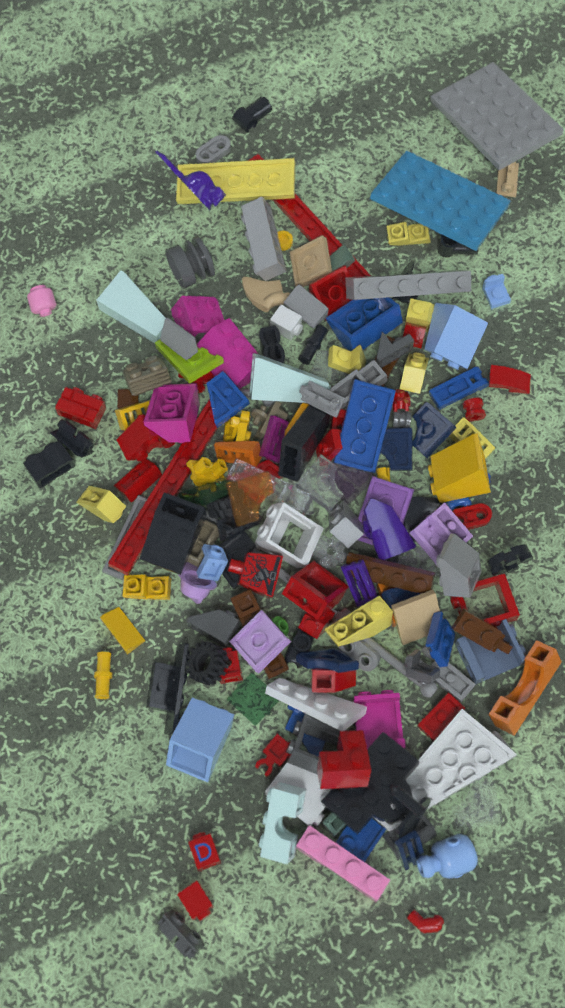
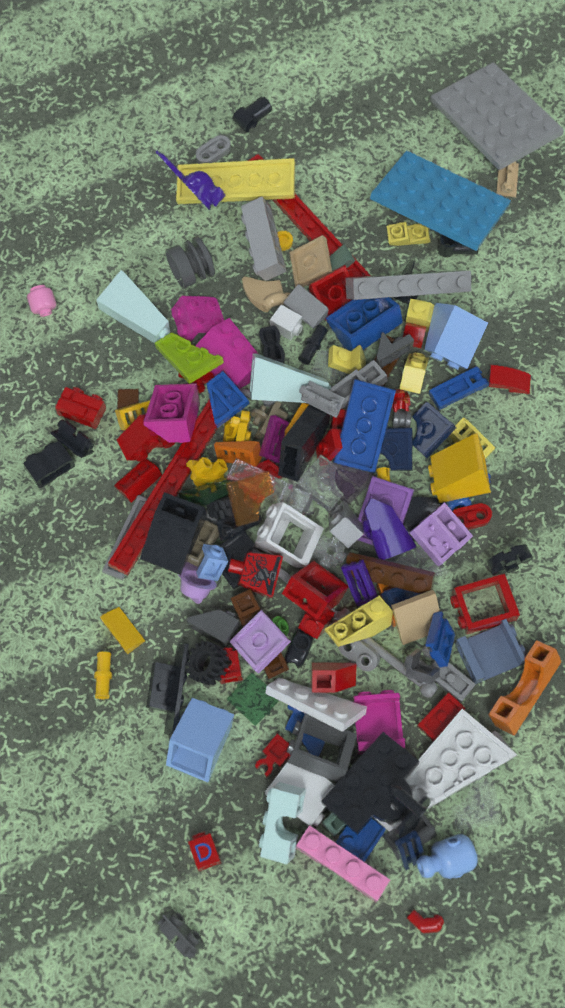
light yellow slope [77,486,126,523] -> none
dark tan brick [122,356,172,396] -> none
yellow slope [123,574,172,600] -> none
light grey slope [160,318,198,360] -> none
red brick [177,881,214,921] -> none
dark blue tile [296,647,359,673] -> none
red brick [317,730,371,789] -> none
light grey slope [436,533,482,597] -> none
reddish brown hinge [451,608,513,654] -> none
red wheel [462,398,486,422] -> none
light blue bracket [482,274,511,309] -> none

